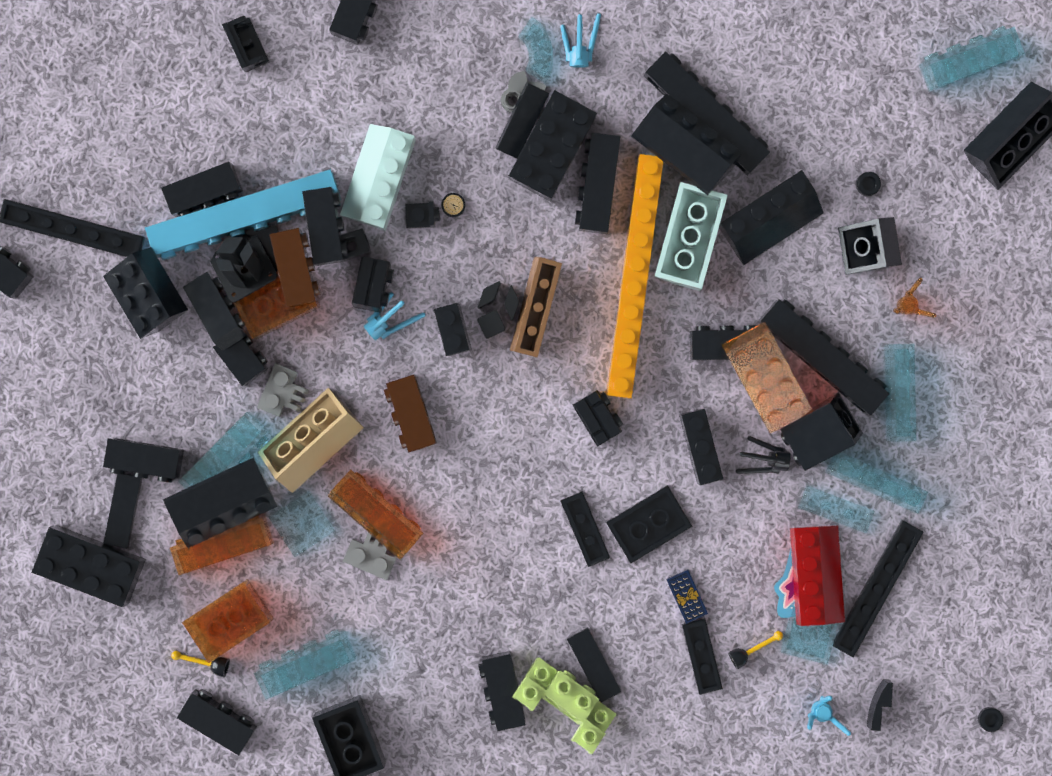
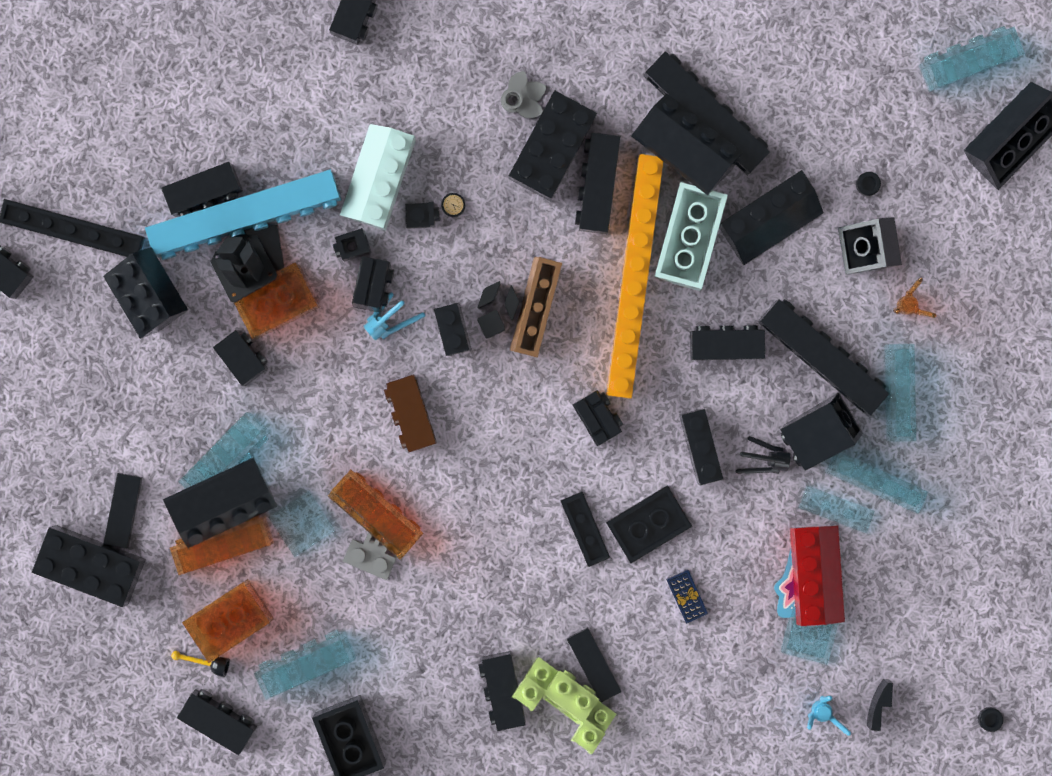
black brick [103,438,184,483] -> none
black brick [183,272,247,351] -> none
black hinge [222,16,269,73] -> none
light grey hinge [257,363,309,417] -> none
tan slope [258,388,364,493] -> none
reddish brown brick [269,228,321,308] -> none
black brick [302,187,348,266] -> none
black tile [495,82,549,159] -> none
clear light blue tile [518,17,553,84] -> none
medium azure plant [560,13,601,67] -> none
black tile [682,618,723,695] -> none
clear orange brick [722,322,813,434] -> none
hinge [728,631,783,670] -> none
black tile [832,520,924,658] -> none

